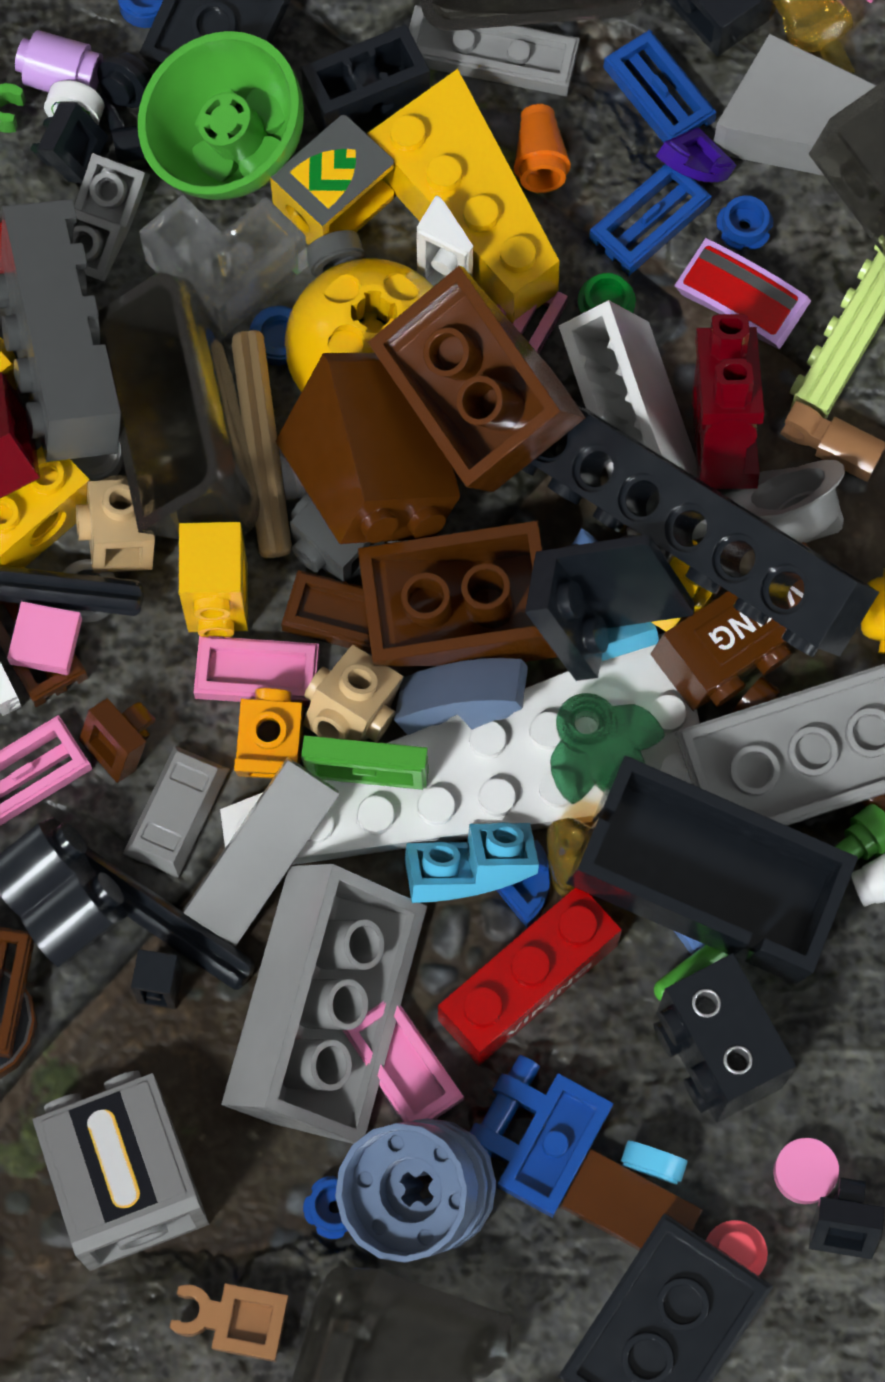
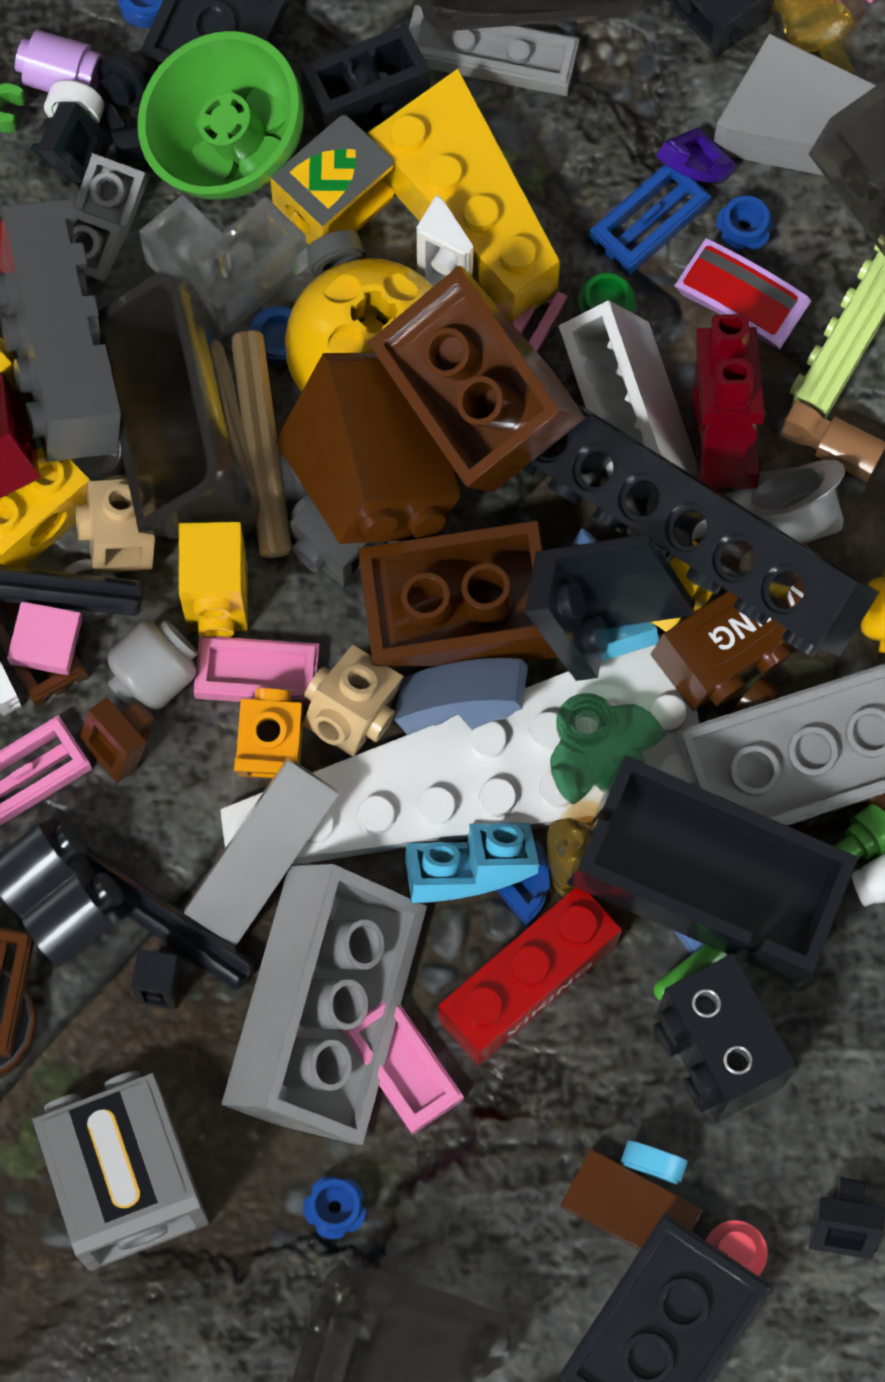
light grey tile [123,745,230,878] -> none
medium nougat plate [170,1283,289,1362] -> none
reddish brown tile [281,570,372,654] -> none
bright green tile [301,735,429,790] -> none
sand blue wheel [335,1118,496,1263] -> none
blue plate [469,1055,614,1218] -> none
orange cone [514,104,571,193] -> none
blue tile [603,30,717,143] -> none
bright pink tile [773,1138,839,1204] -> none
none -> light grey head [107,620,198,709]

